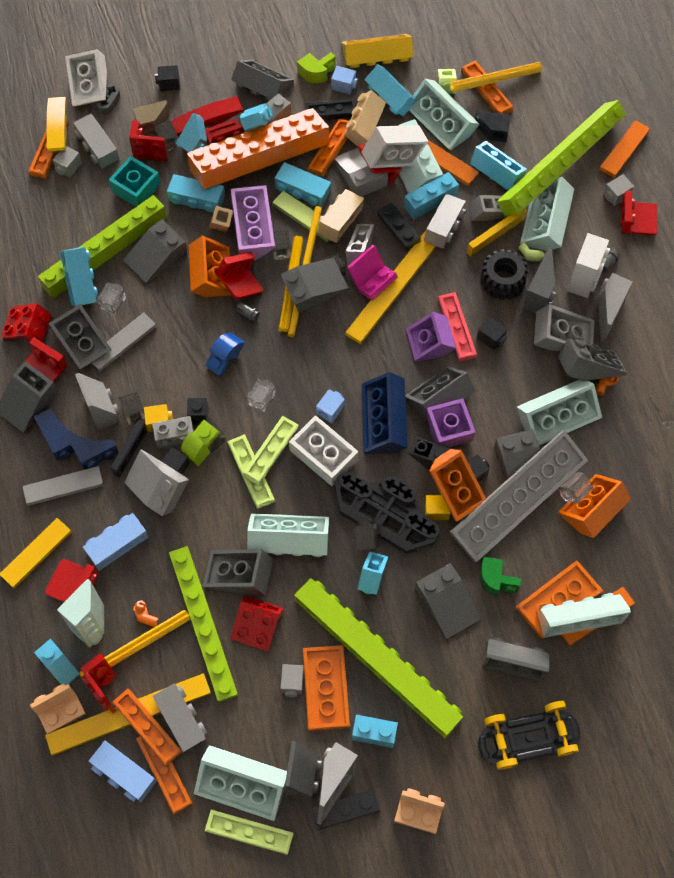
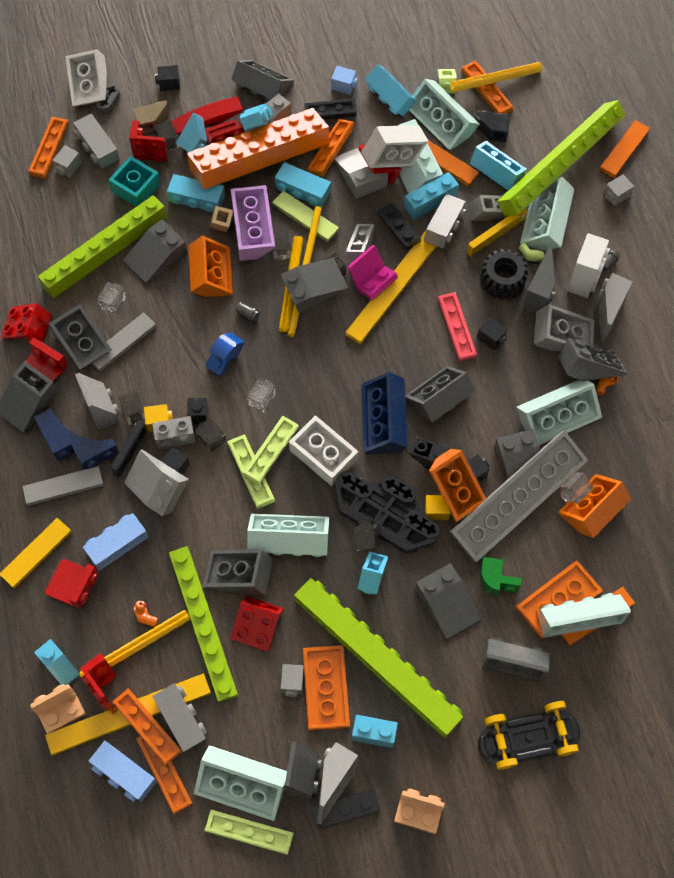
yellow slope [47,97,67,152] -> none
light aqua slope [57,579,104,648] -> none
medium azure brick [59,247,98,306] -> none
lime brick [181,420,220,467] -> none
red bracket [216,252,263,300] -> none
lime brick [297,52,336,83] -> none
light blue brick [316,389,345,423] -> none
brick [317,189,364,243] -> none
yellow slope [341,34,414,68] -> none
tan brick [344,90,386,147] -> none
medium lavender slope [406,312,456,362] -> none
medium lavender slope [427,399,476,448] -> none
red bracket [621,191,657,236] -> none

